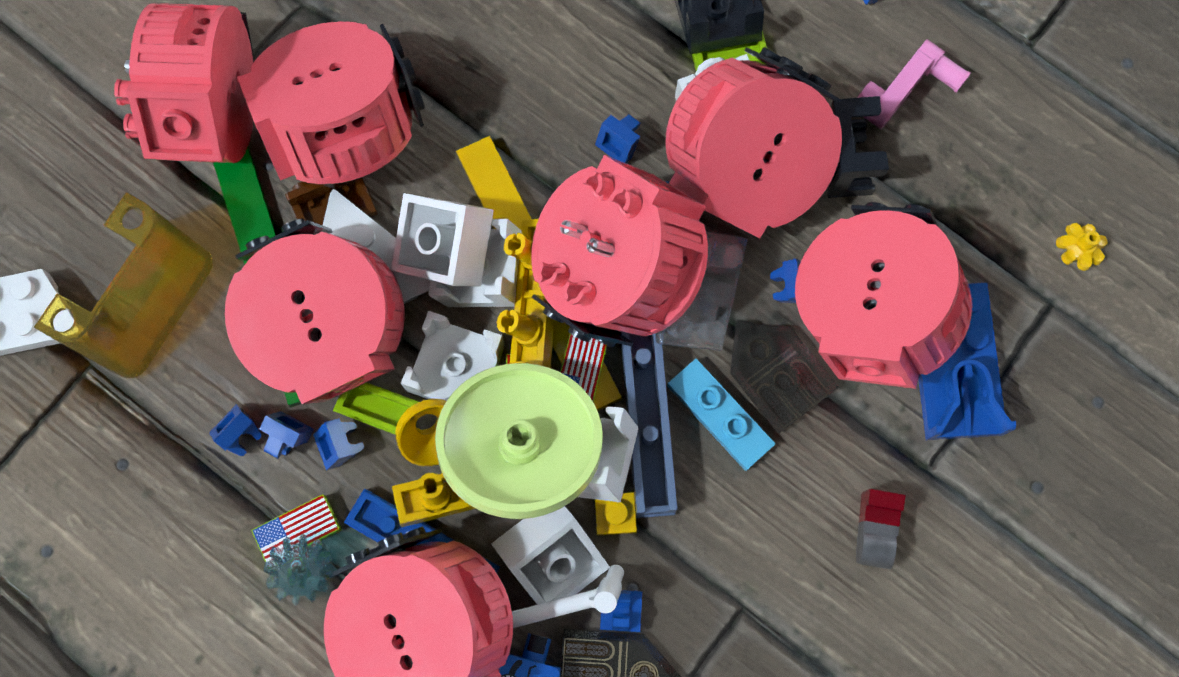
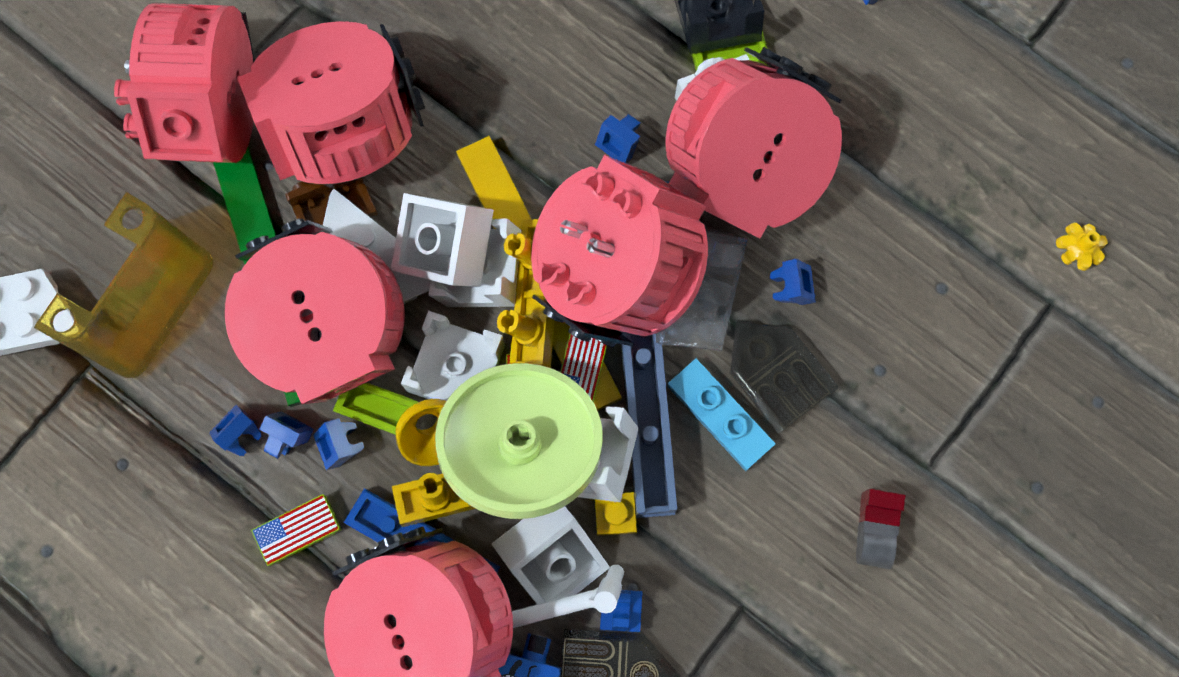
clear light blue gear [264,534,334,606] -> none
coral piece [795,202,972,389] -> none
black panel [827,96,889,198] -> none
bright pink beam [857,39,971,130] -> none
blue plate [918,283,1016,440] -> none

